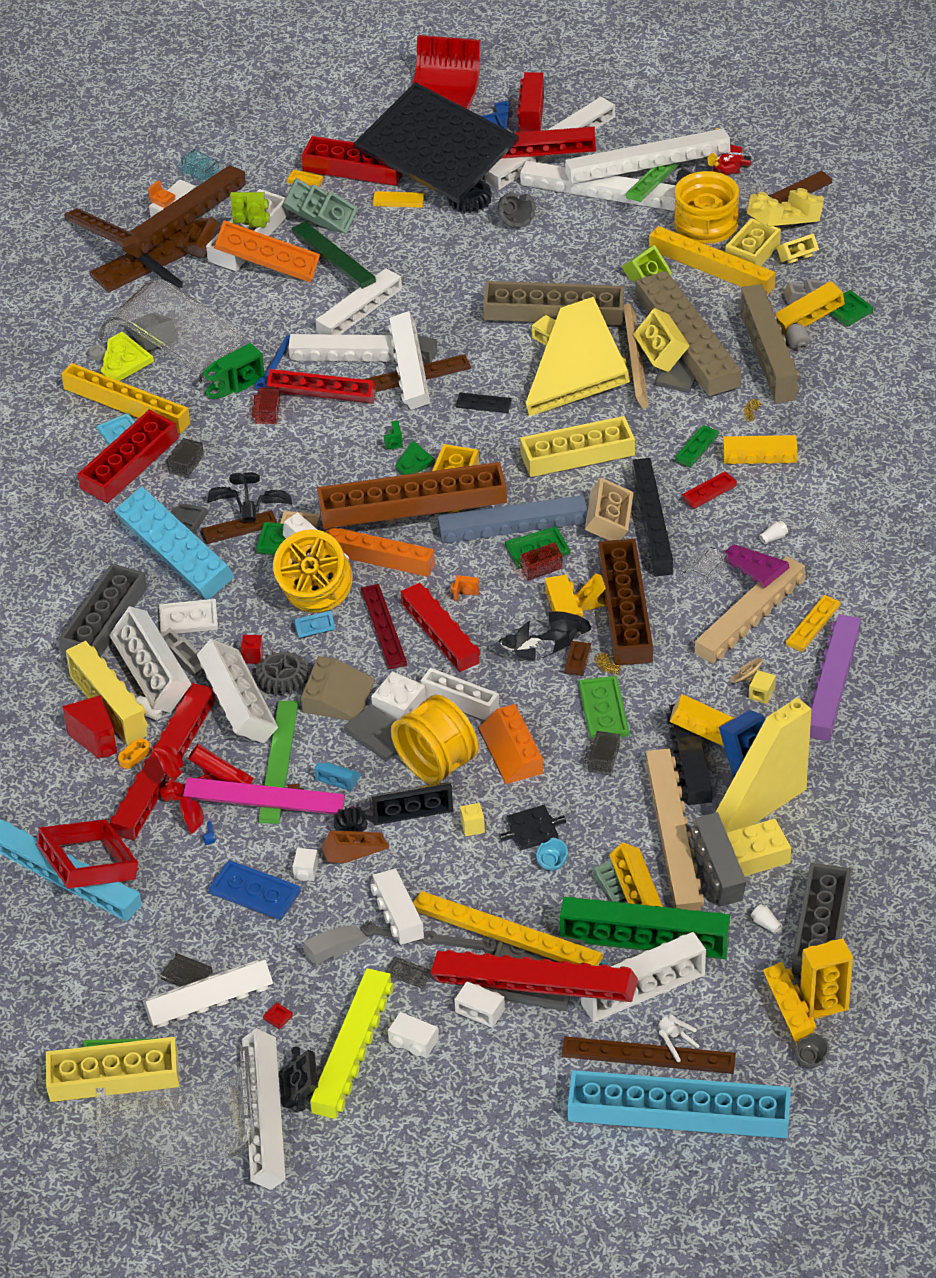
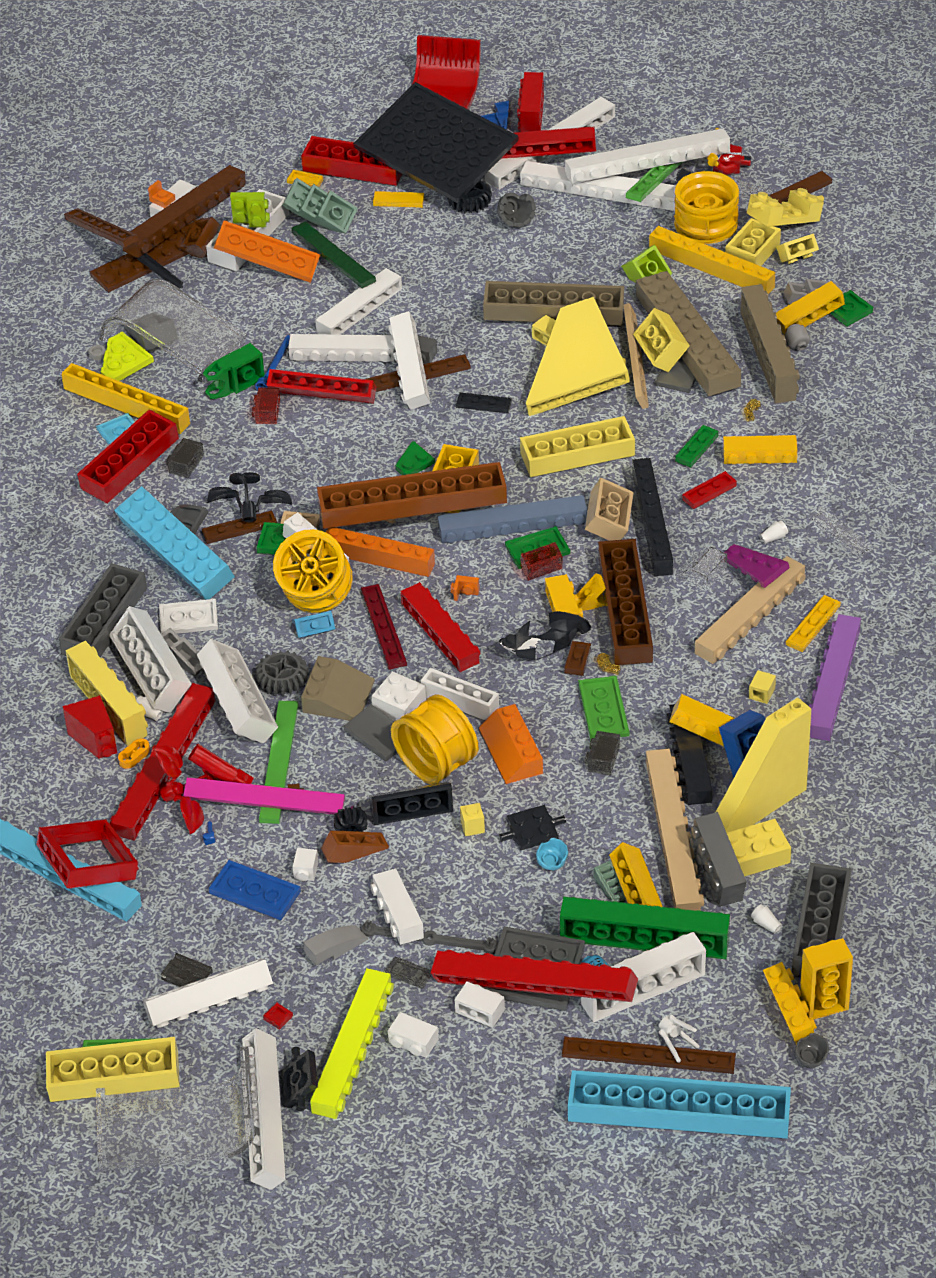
clear light blue brick [181,149,219,182] -> none
red brick [241,635,264,664] -> none
dark azure panel [314,762,361,791] -> none
green bracket [384,420,403,450] -> none
yellow plate [413,891,603,966] -> none
tan dish [730,658,763,683] -> none

